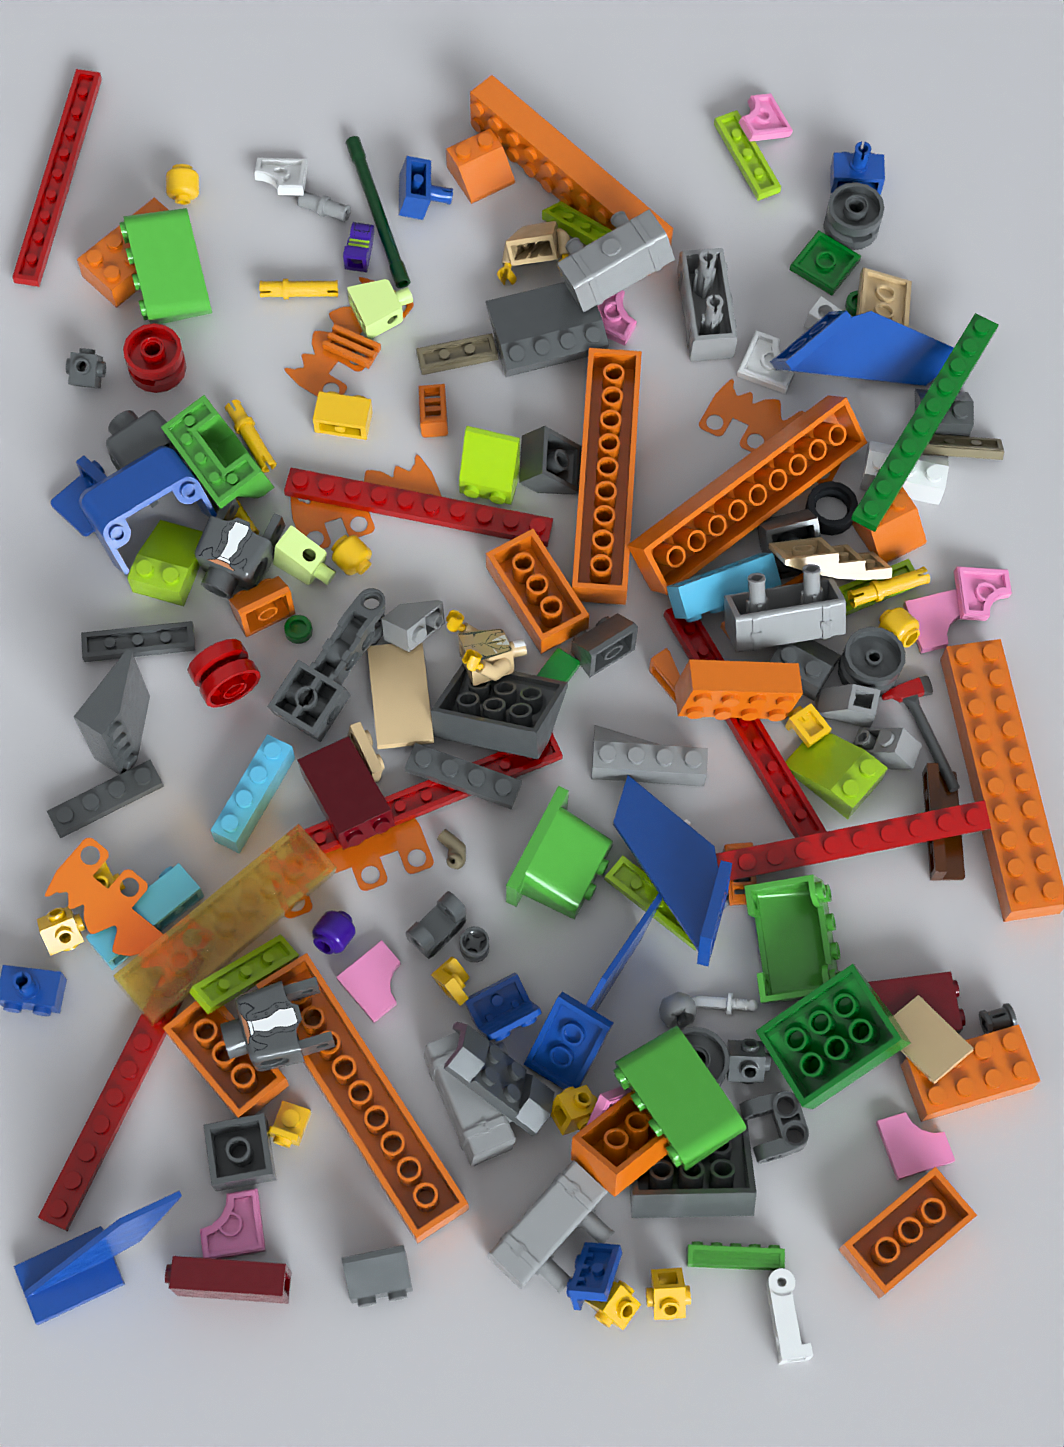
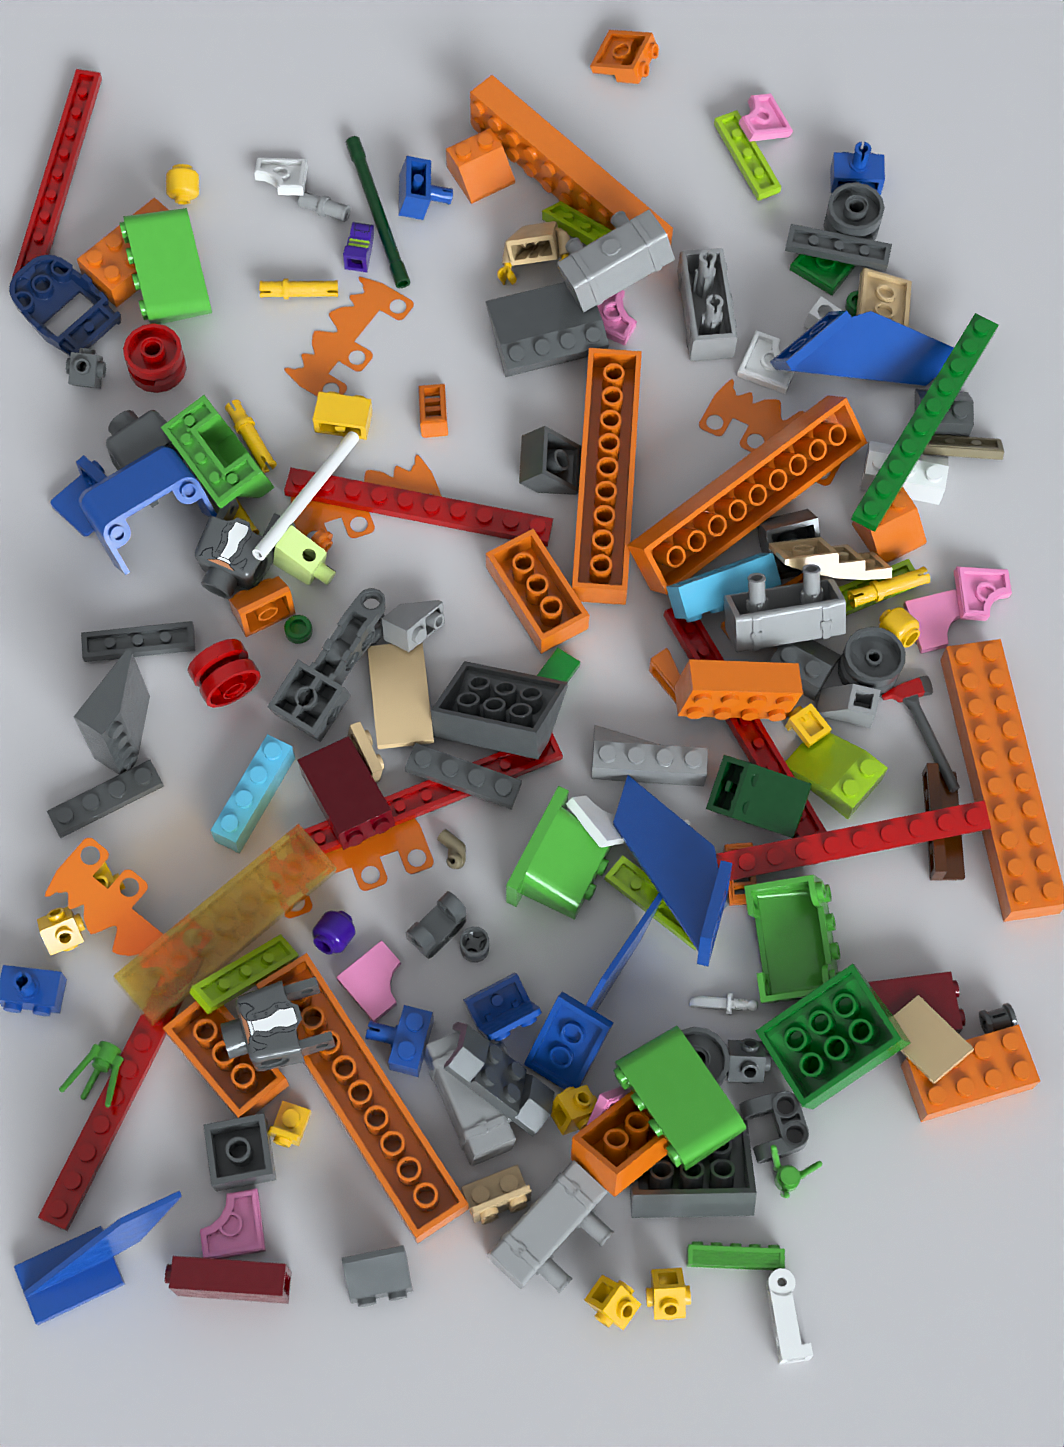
medium azure brick [86,863,204,970] -> none
lime slope [127,520,203,607] -> none
orange tile [322,324,381,369] -> none
yellow head [331,535,372,575] -> none
yellowish green torso [347,279,413,339] -> none
dark tan tile [416,333,498,375] -> none
yellow bracket [431,957,469,1006] -> none
tan torso [446,610,527,686] -> none
lime slope [459,426,520,505] -> none
blue bracket [567,1242,622,1311] -> none
dark grey slope [571,613,638,678] -> none
light grey piece [659,992,697,1028] -> none
black tyre [805,481,858,536] -> none
orange brick [838,1166,977,1299] -> none
light grey slope [853,728,922,769] -> none
bright pink tile [876,1112,955,1180] -> none
none -> dark blue slope [9,255,121,356]
none -> bright green plant [59,1041,124,1107]
none -> white piece [252,431,359,560]
none -> orange plate [311,529,333,552]
none -> blue brick [365,1005,434,1077]
none -> tan bracket [461,1164,532,1225]
none -> white tile [566,795,625,847]
none -> orange plate [590,30,659,84]
none -> dark green slope [706,755,812,838]
none -> bright green plant [771,1145,822,1198]
none -> dark grey plate [785,224,892,271]

